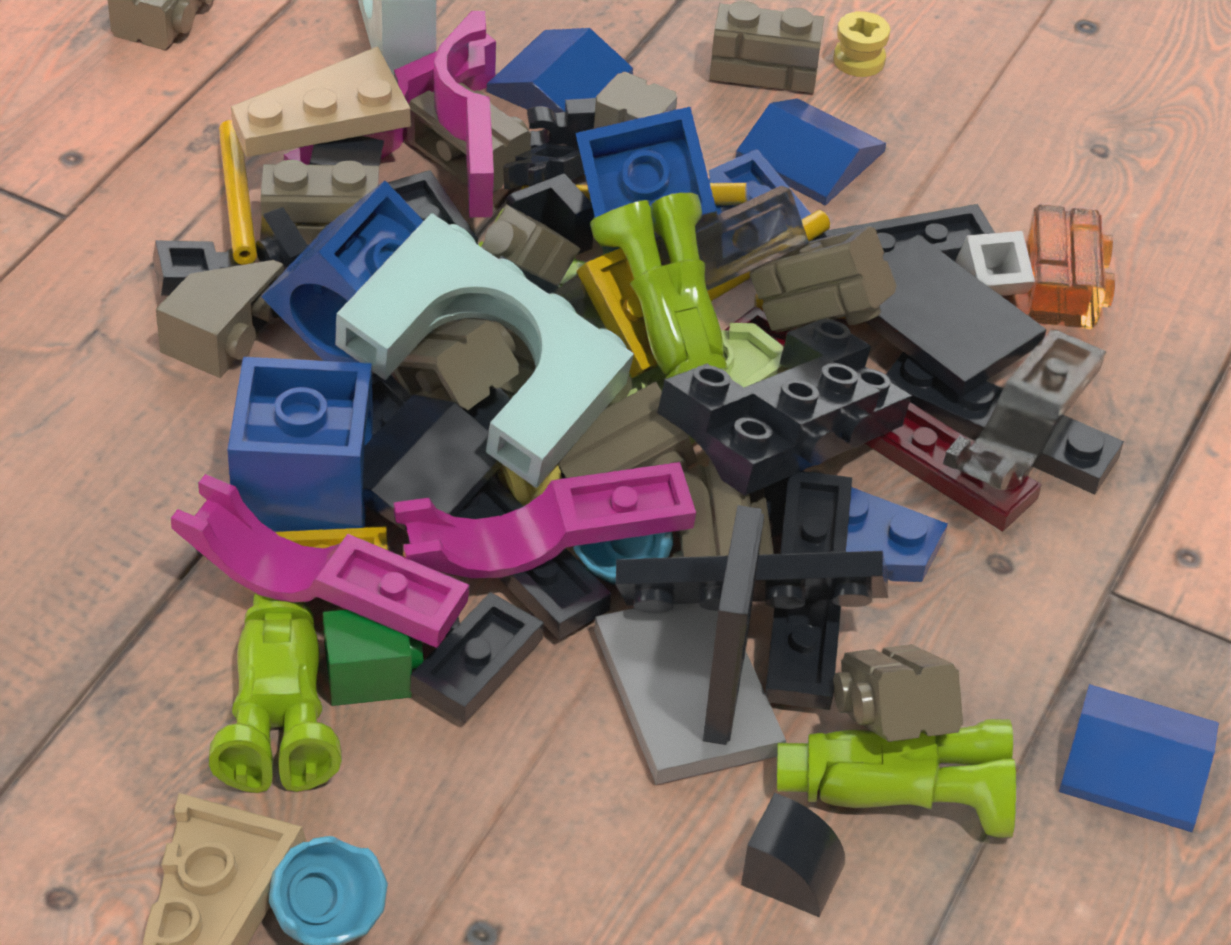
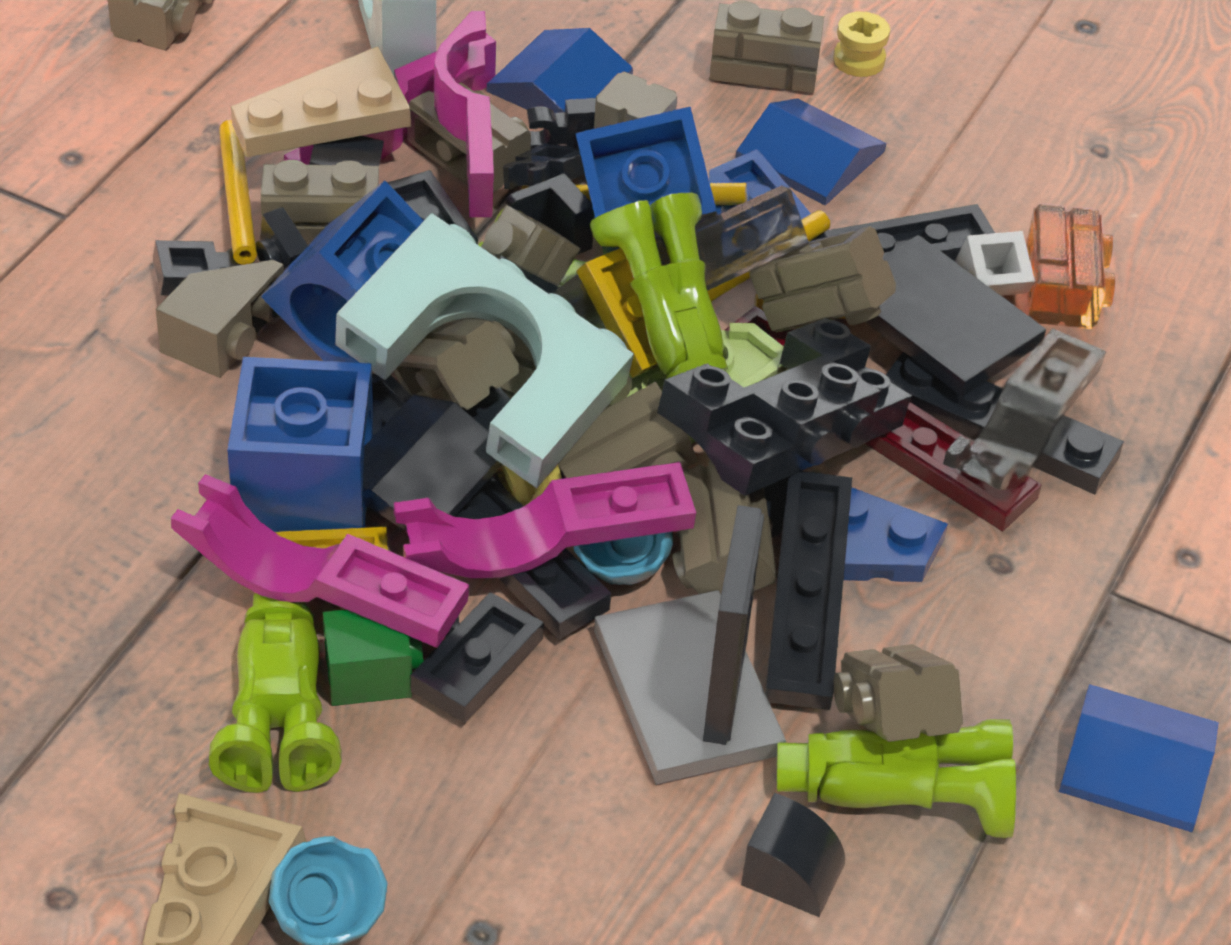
black plate [616,551,888,613] -> none

